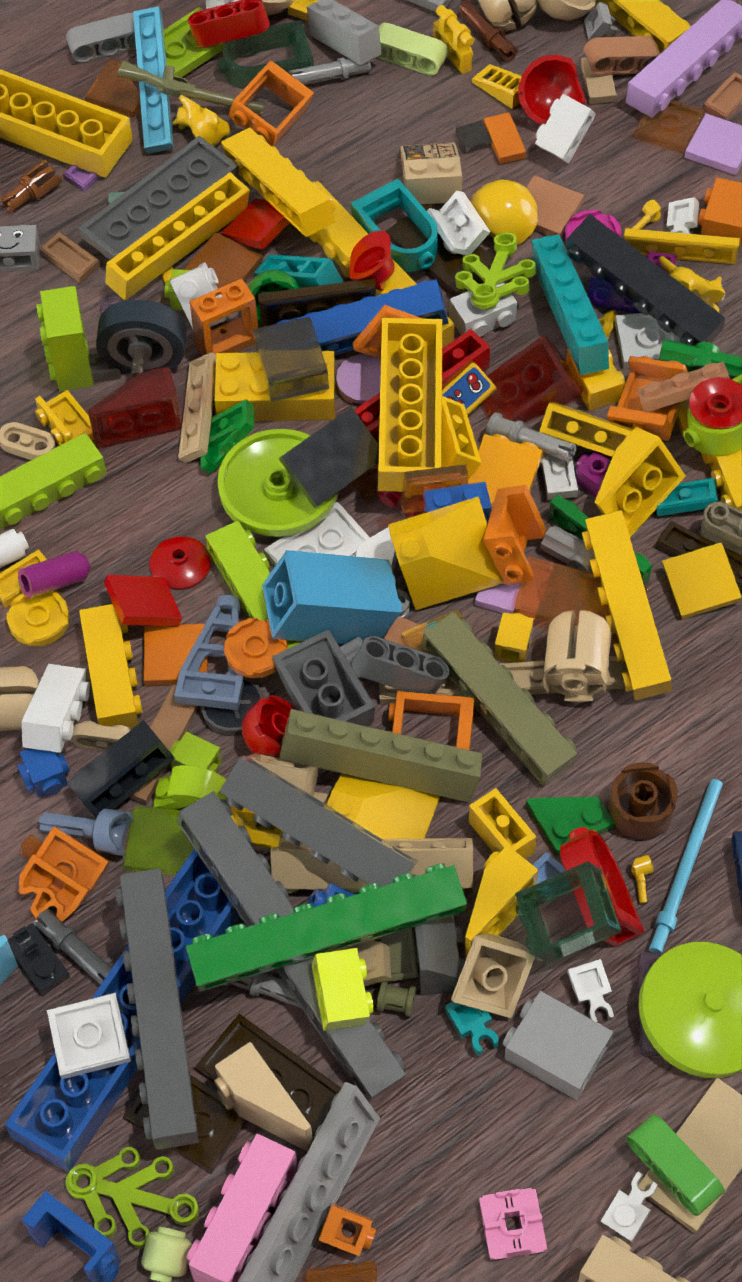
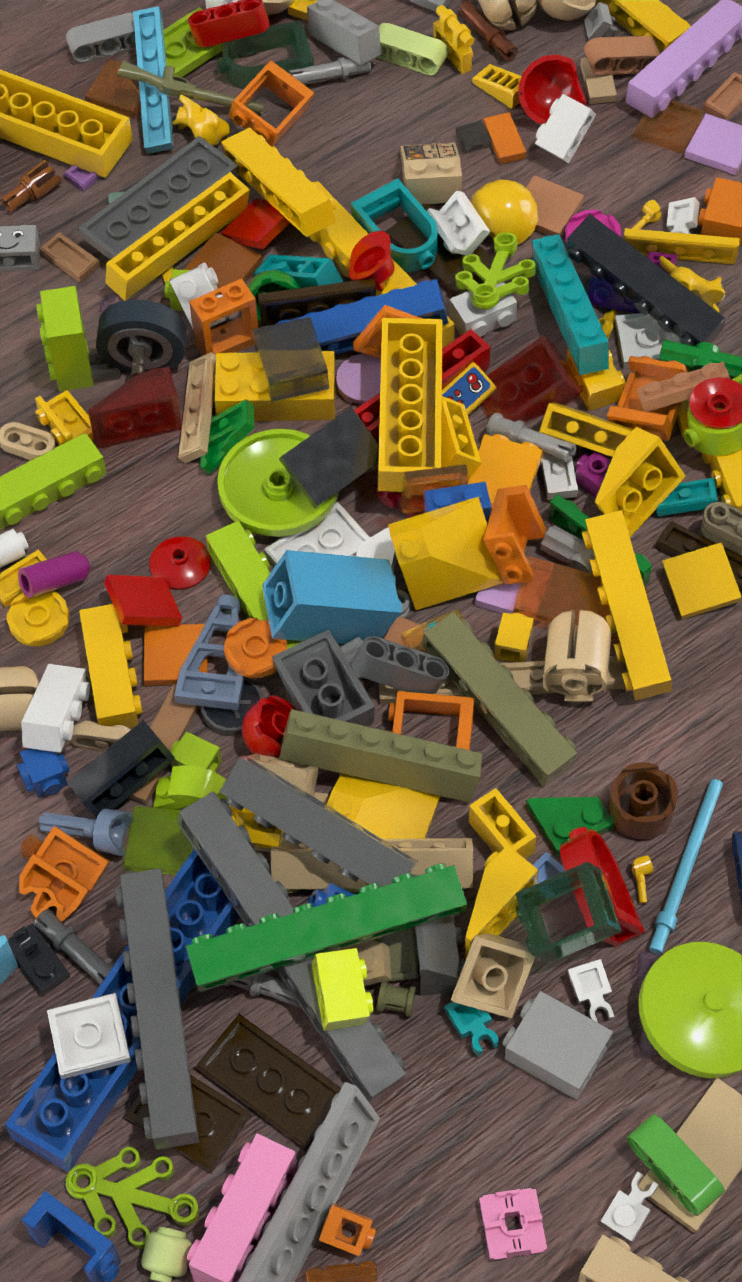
tan slope [214,1042,313,1152] -> none

